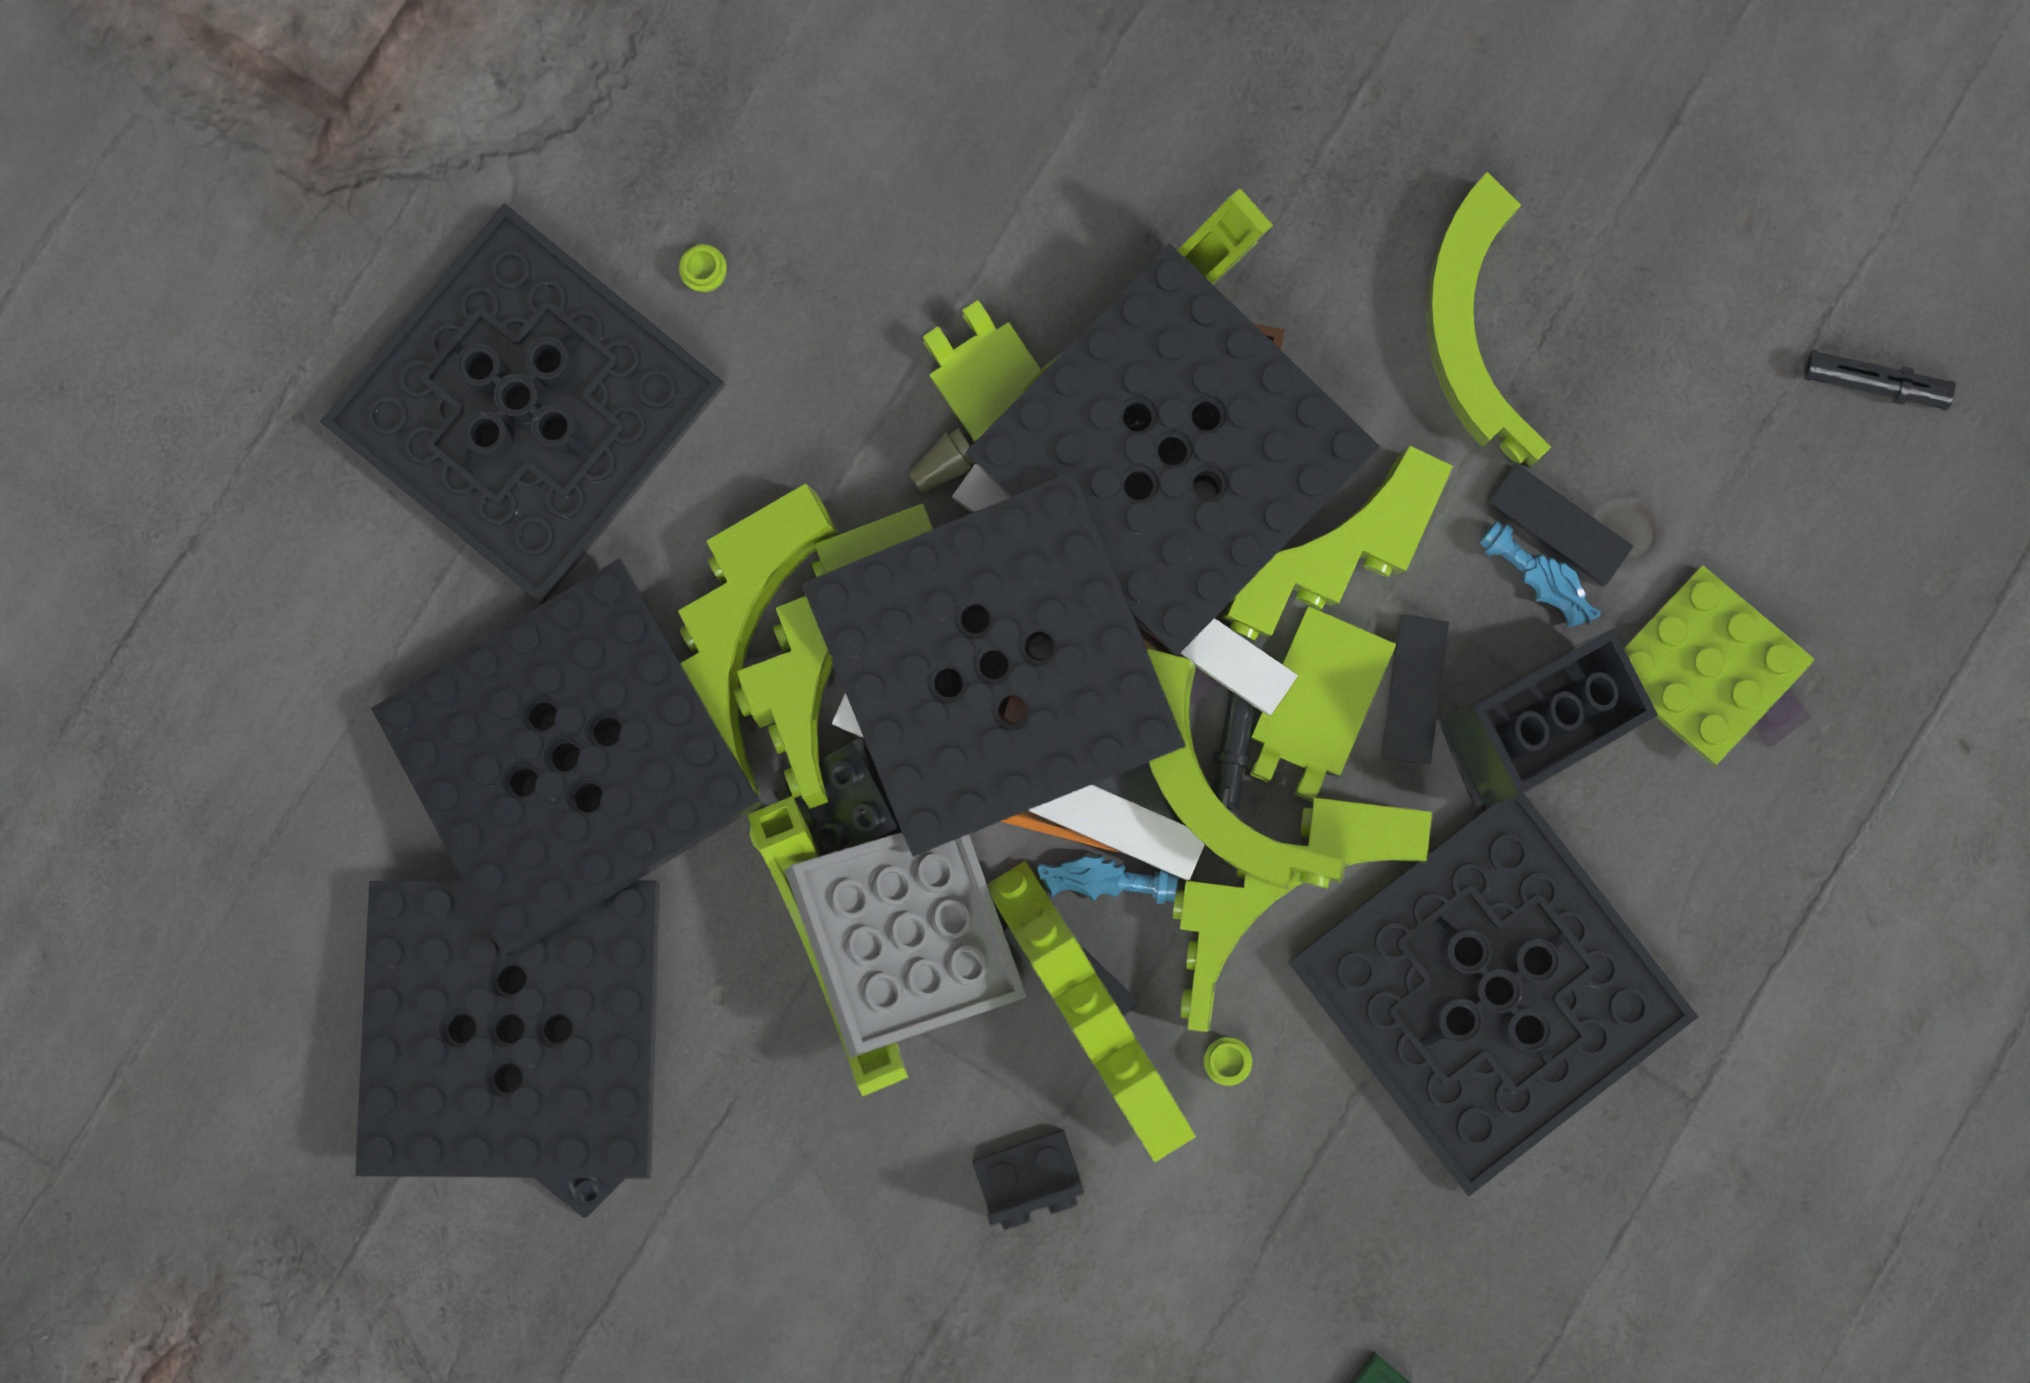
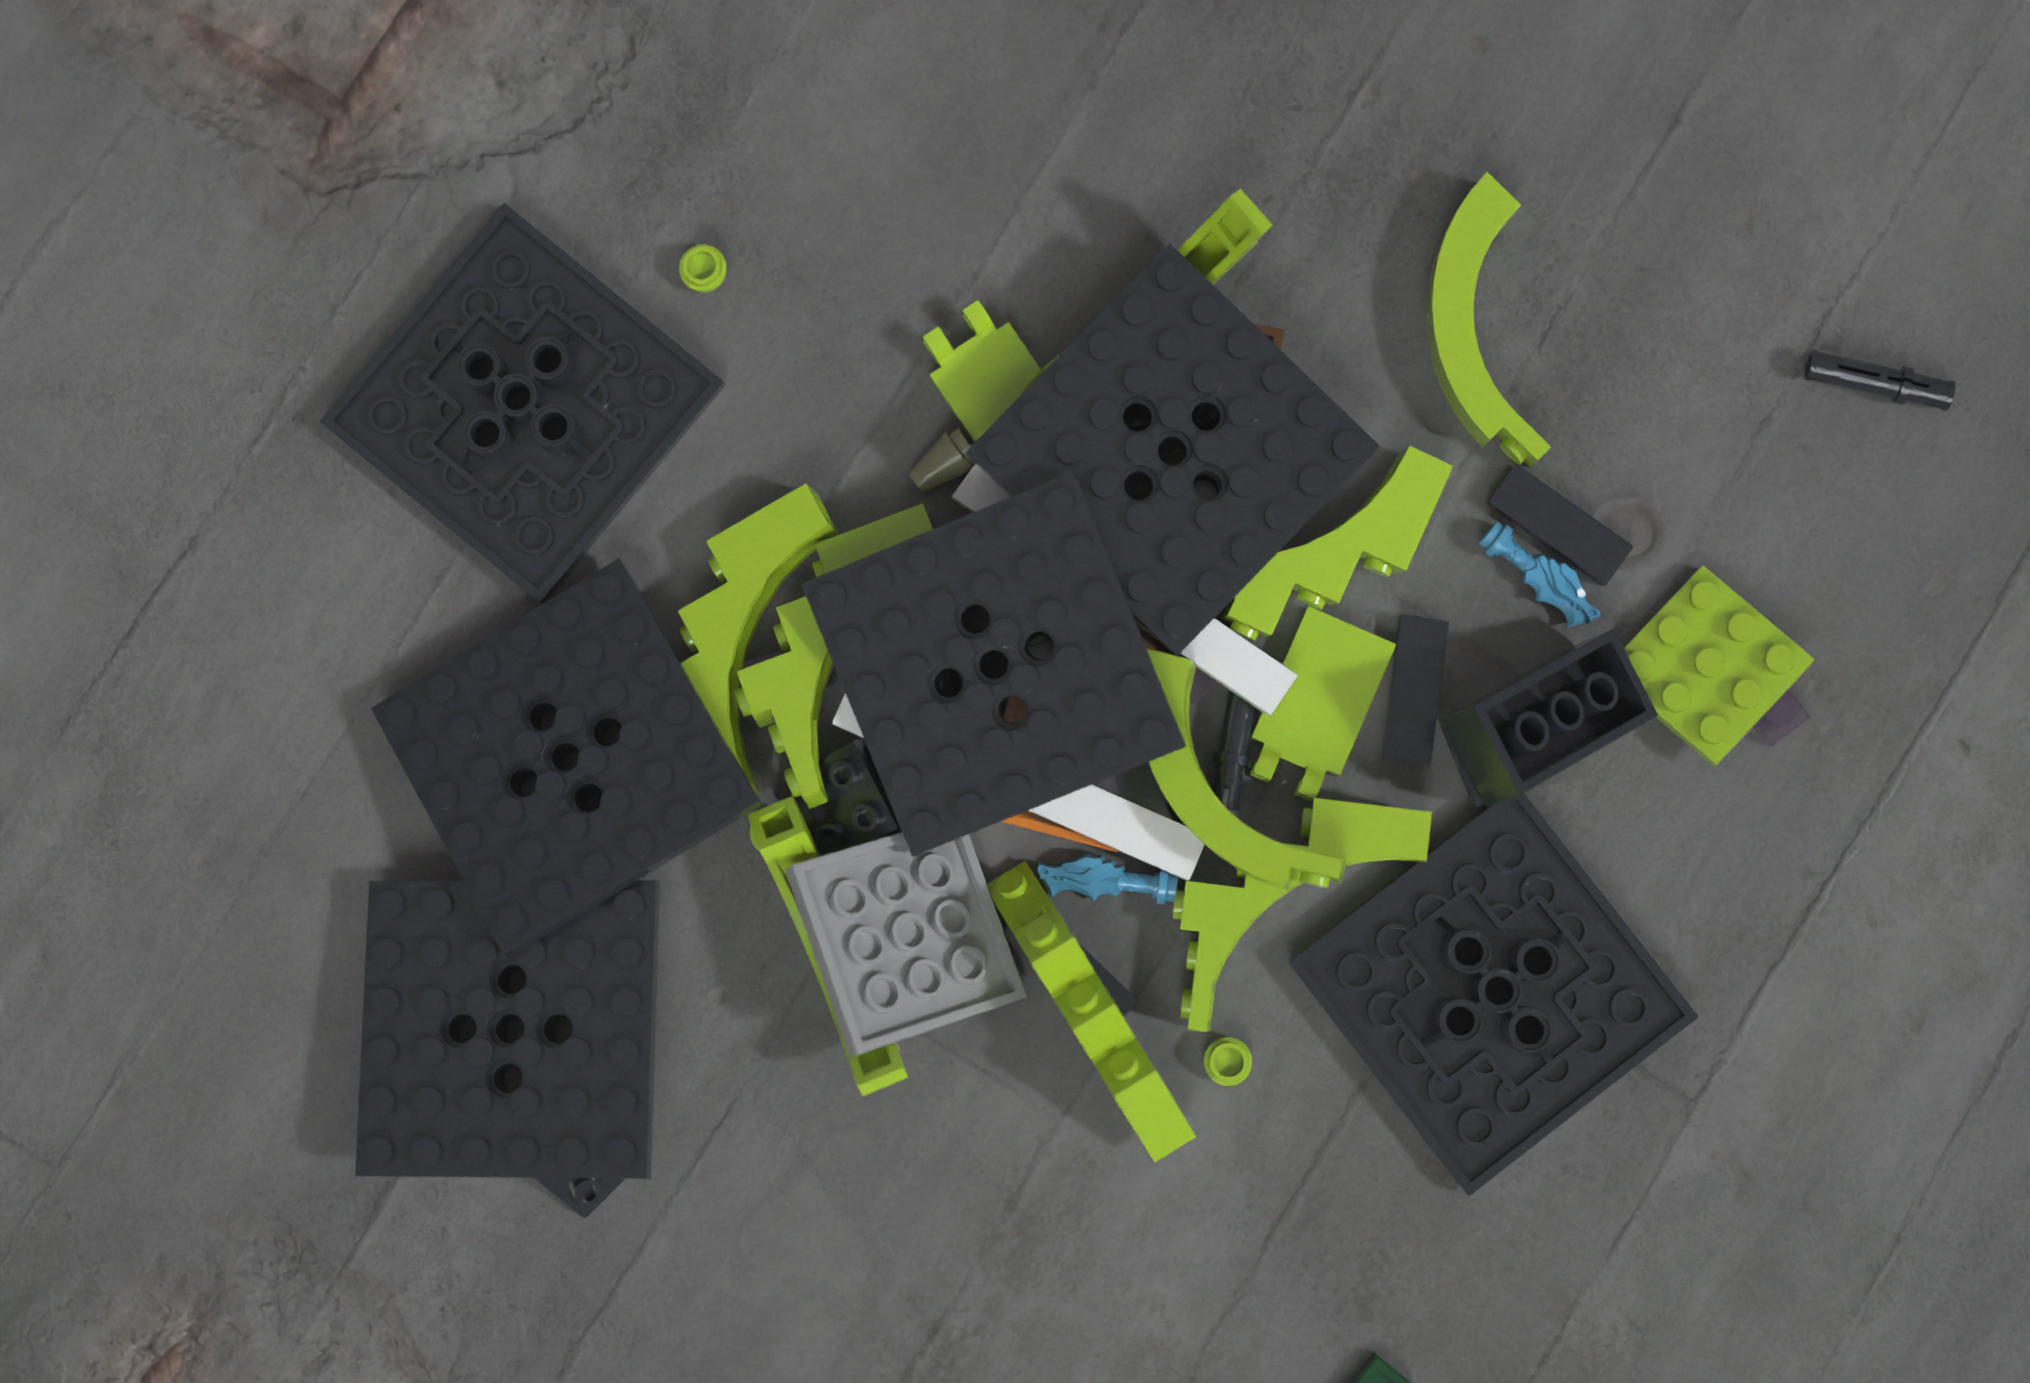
black bracket [972,1129,1085,1230] -> none

